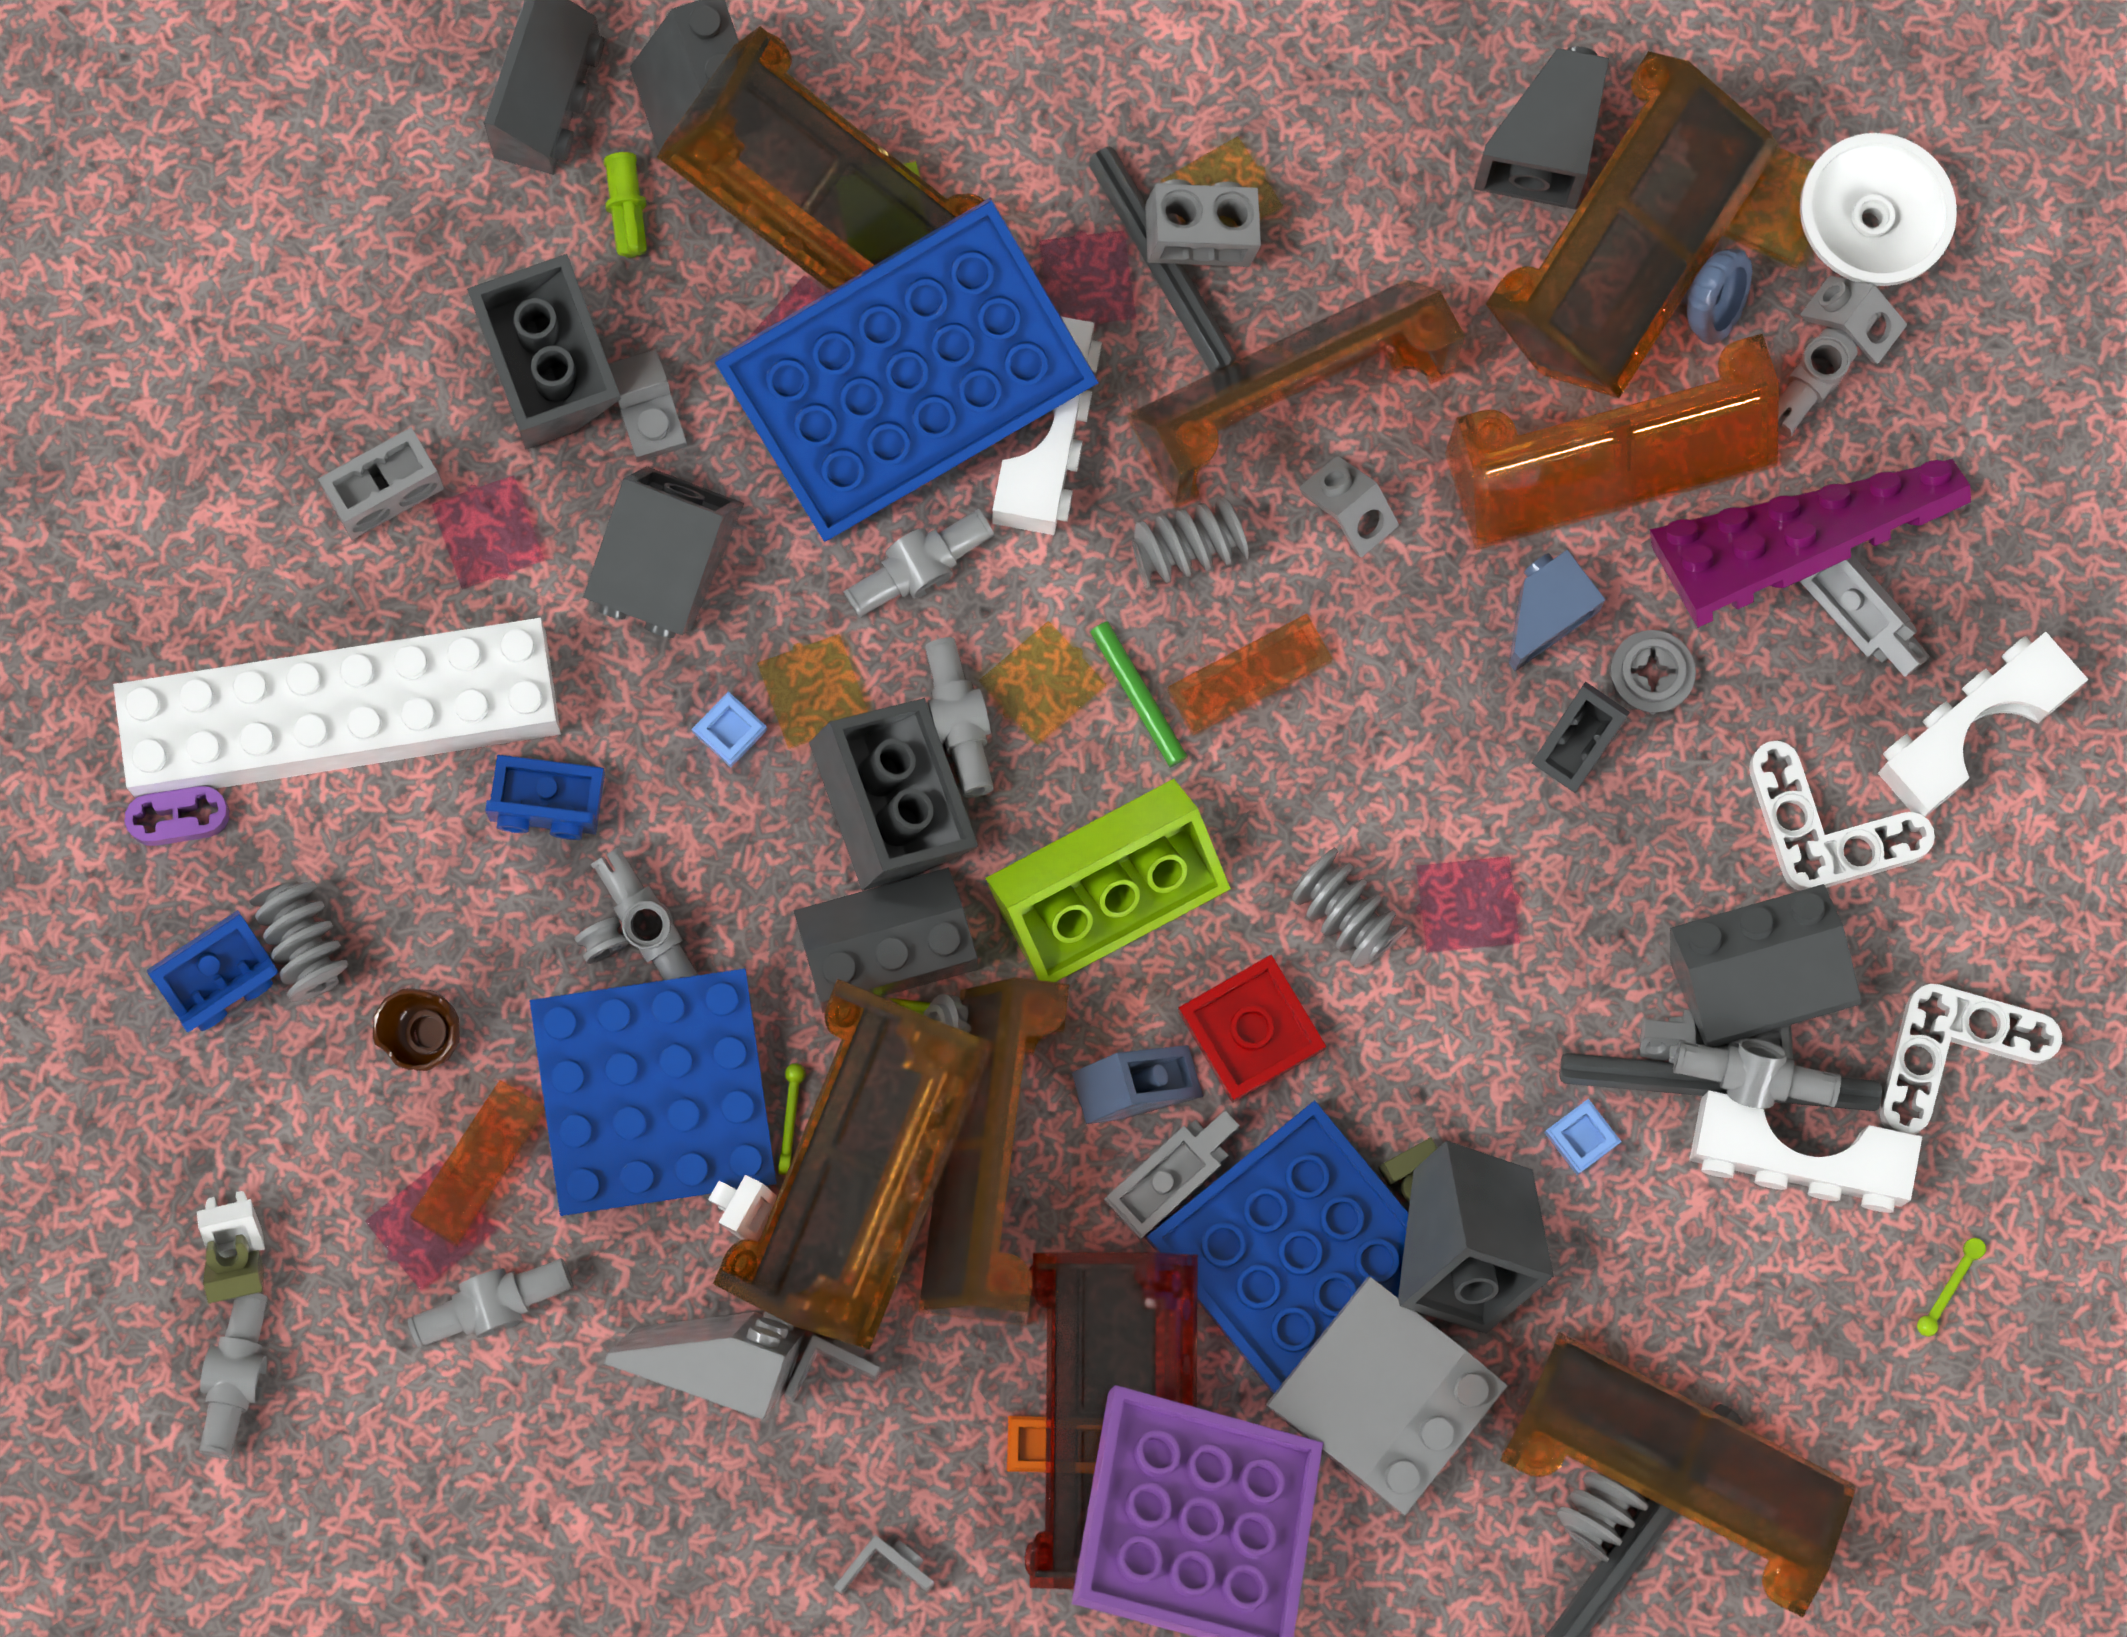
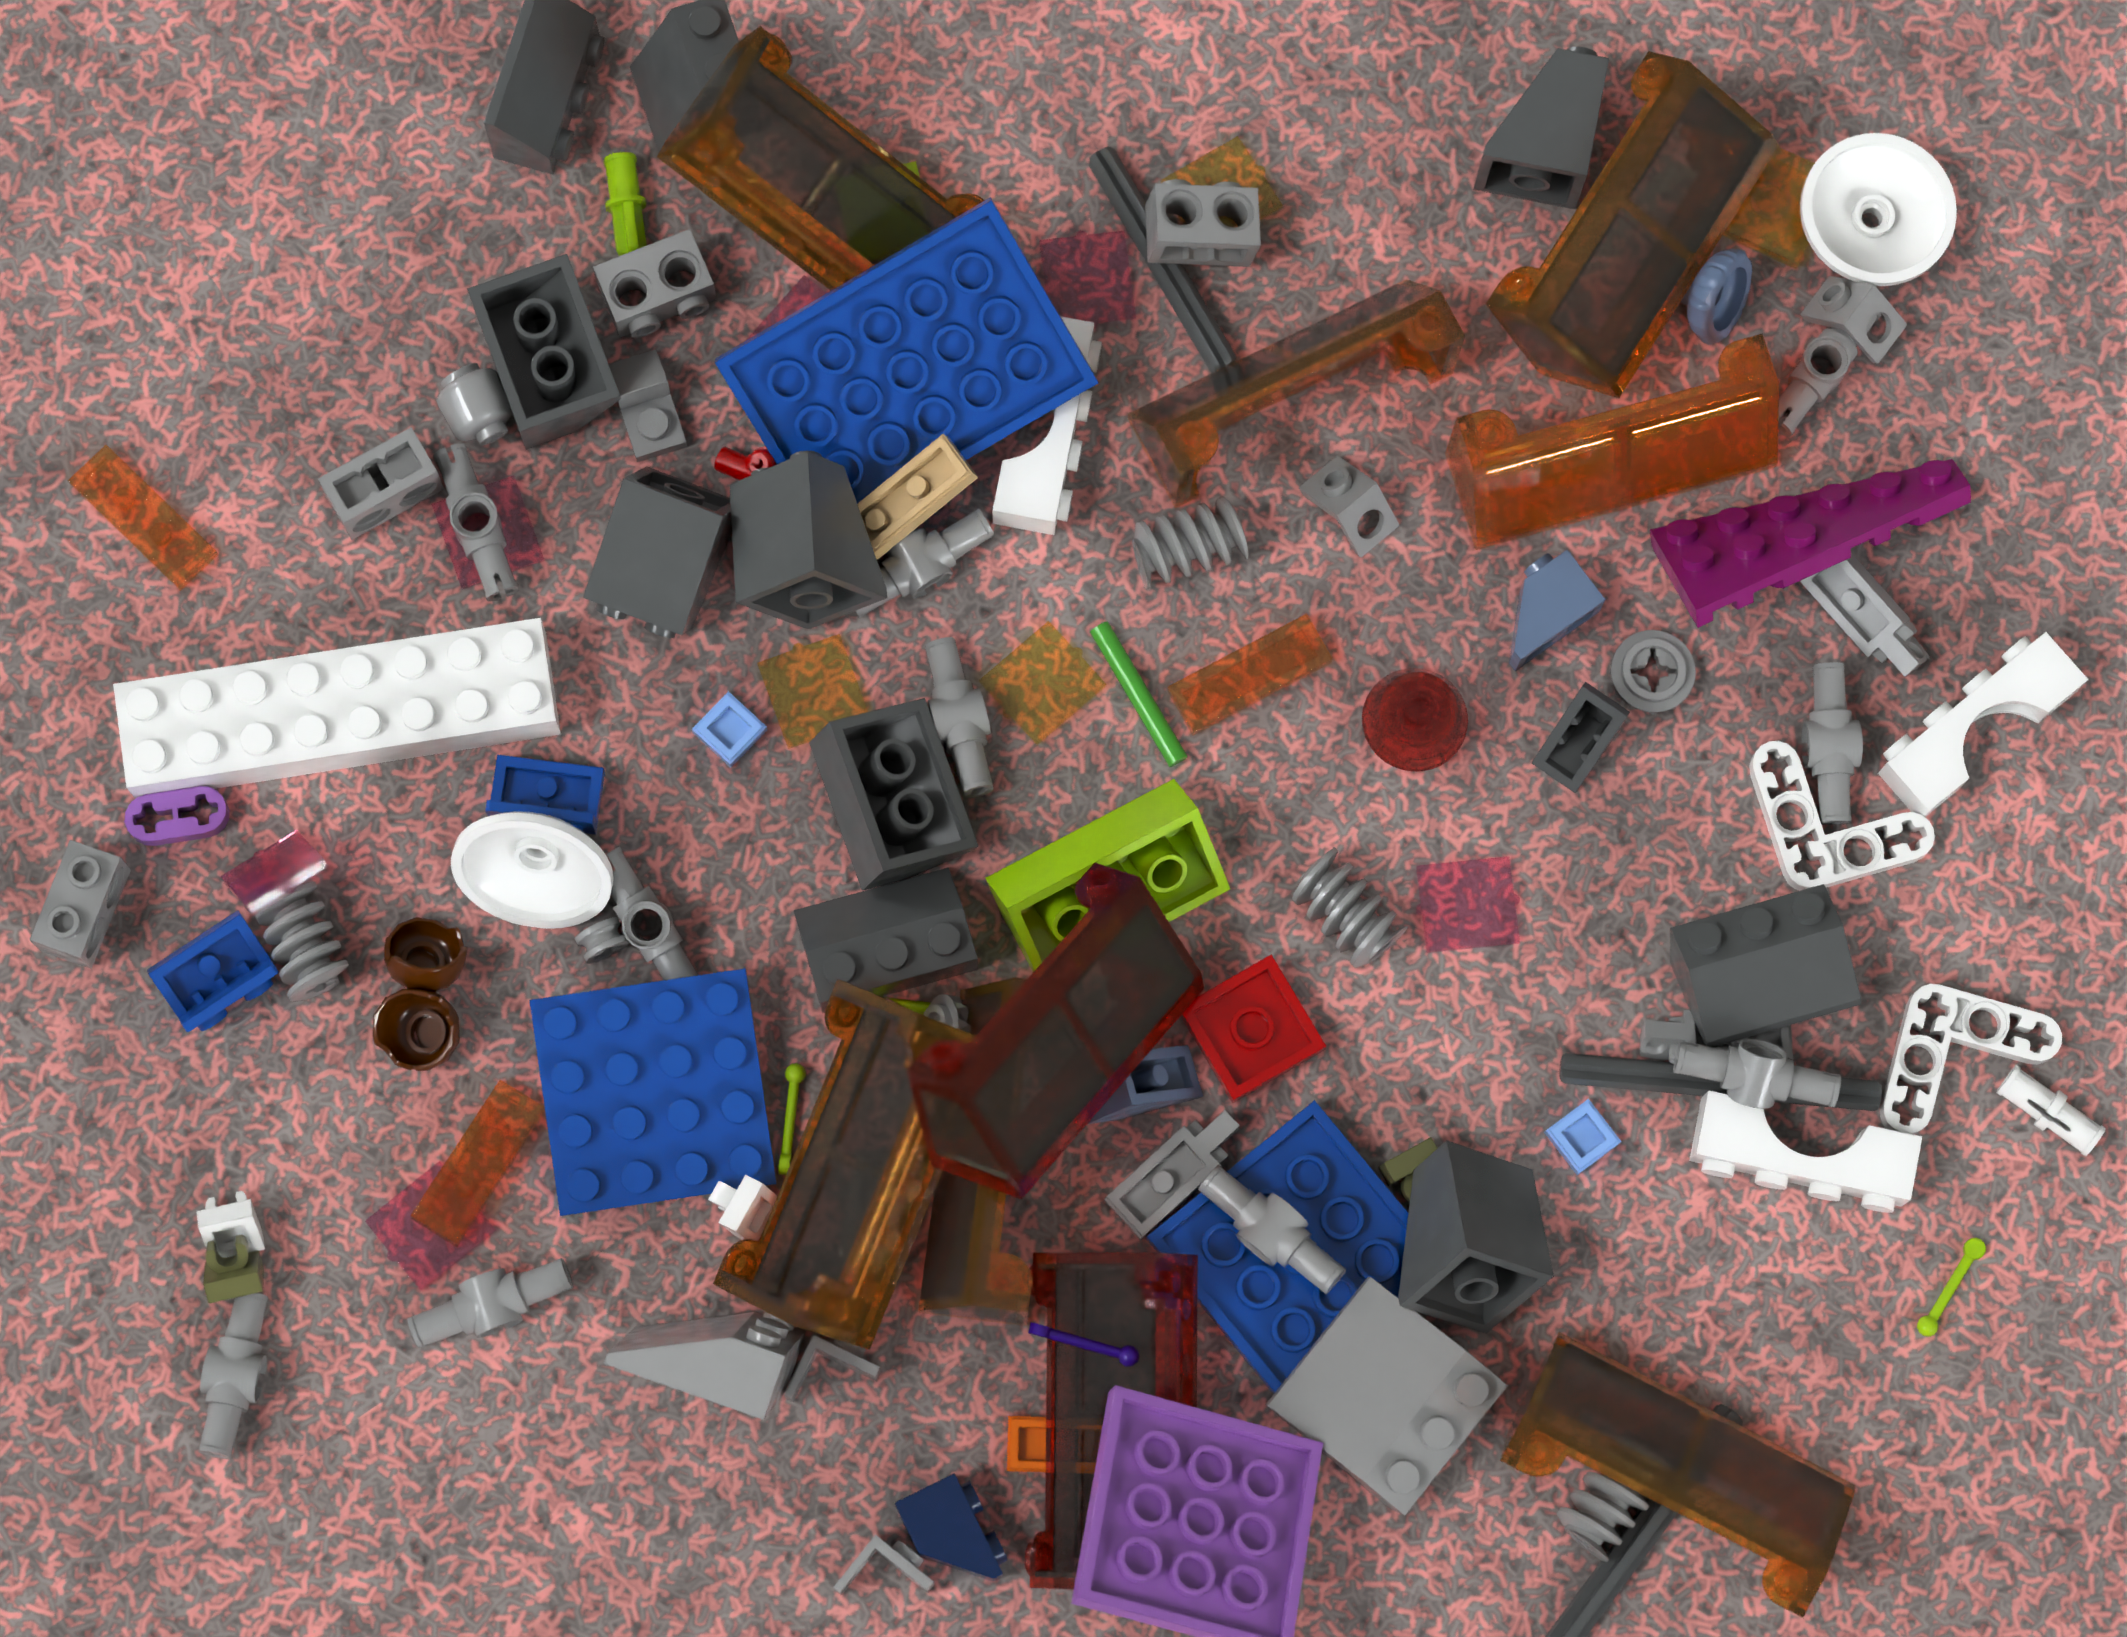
none -> light grey brick [30,840,131,969]
none -> clear orange tile [68,445,218,591]
none -> clear pink piece [220,830,328,914]
none -> reddish brown hair [384,917,468,991]
none -> light grey pin [433,443,519,601]
none -> light grey head [437,363,513,446]
none -> white dish [451,811,614,929]
none -> light grey brick [593,229,717,338]
none -> red arm [714,446,777,481]
none -> dark grey slope [730,451,887,629]
none -> tan tile [857,433,978,560]
none -> dark blue slope [895,1473,1008,1582]
none -> windscreen [907,863,1205,1200]
none -> dark purple hinge [1028,1322,1140,1367]
none -> light grey pin [1199,1165,1346,1294]
none -> clear red cone [1362,668,1468,772]
none -> light grey pin [1801,662,1863,825]
none -> white pin [1996,1065,2106,1156]

